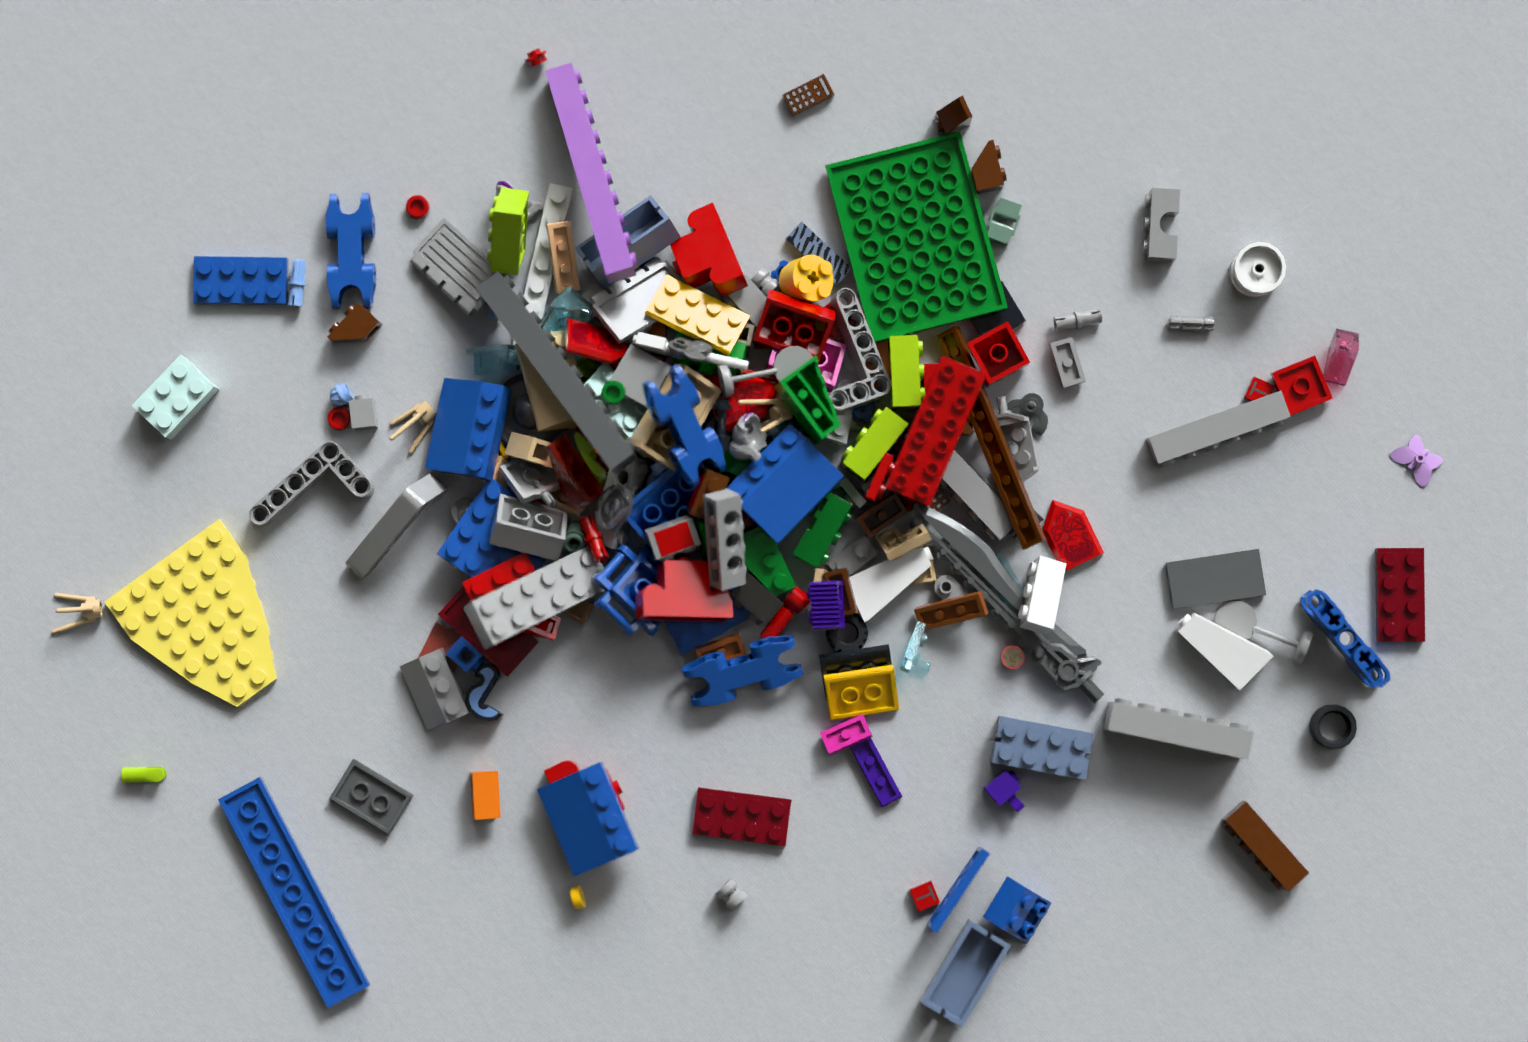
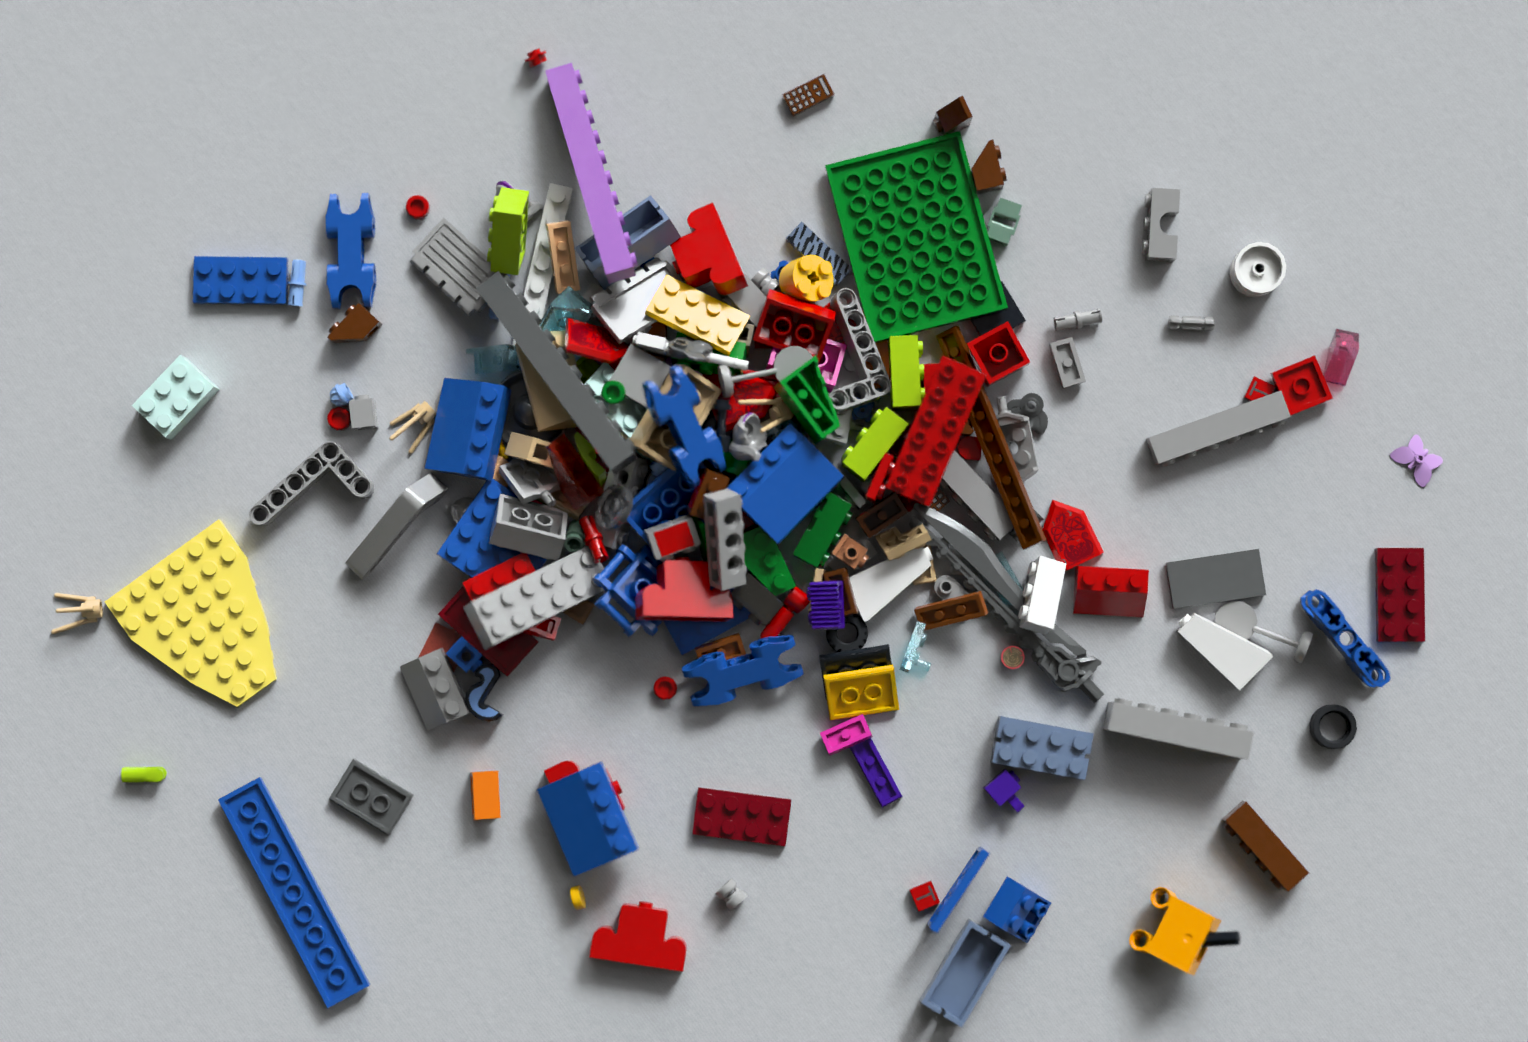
none -> red brick [589,901,687,972]
none -> red tile [653,676,677,700]
none -> nougat brick [831,534,869,570]
none -> red tile [958,436,982,461]
none -> red slope [1073,566,1149,618]
none -> light orange piece [1129,887,1241,976]

